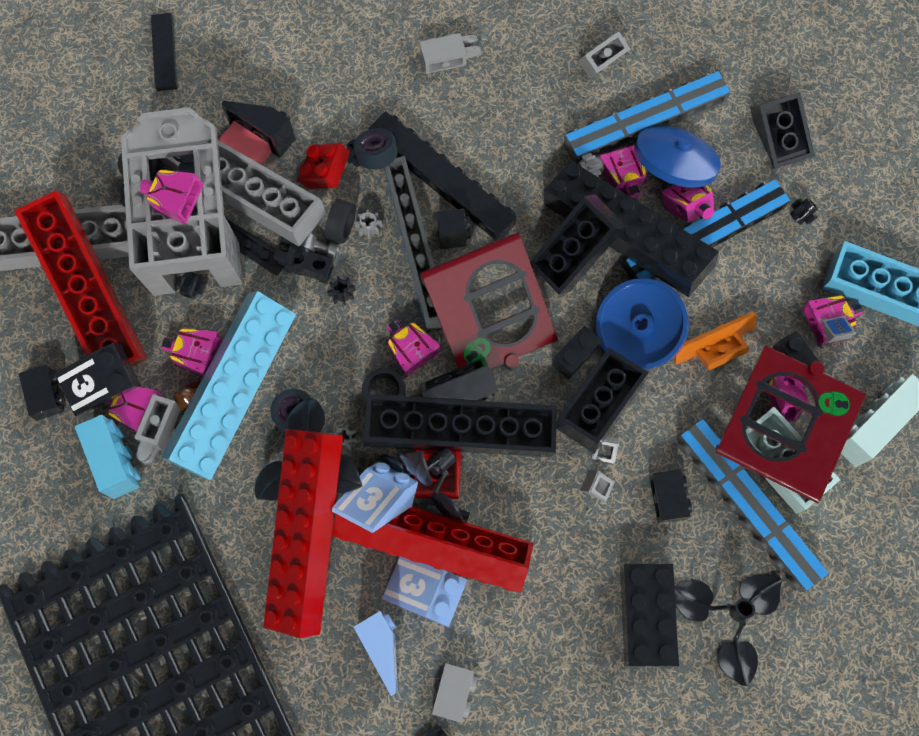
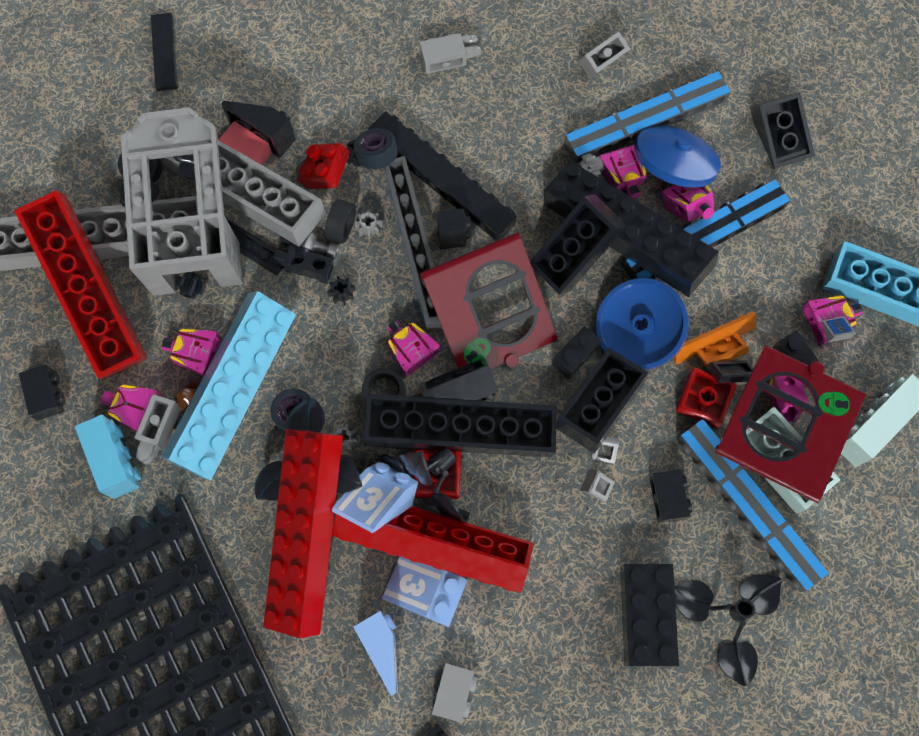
black slope [55,343,141,416] -> none
dark pink torso [140,170,204,225] -> none
black gear [790,198,819,225] -> none
none -> red brick [676,367,737,428]
none -> black tile [707,360,753,383]

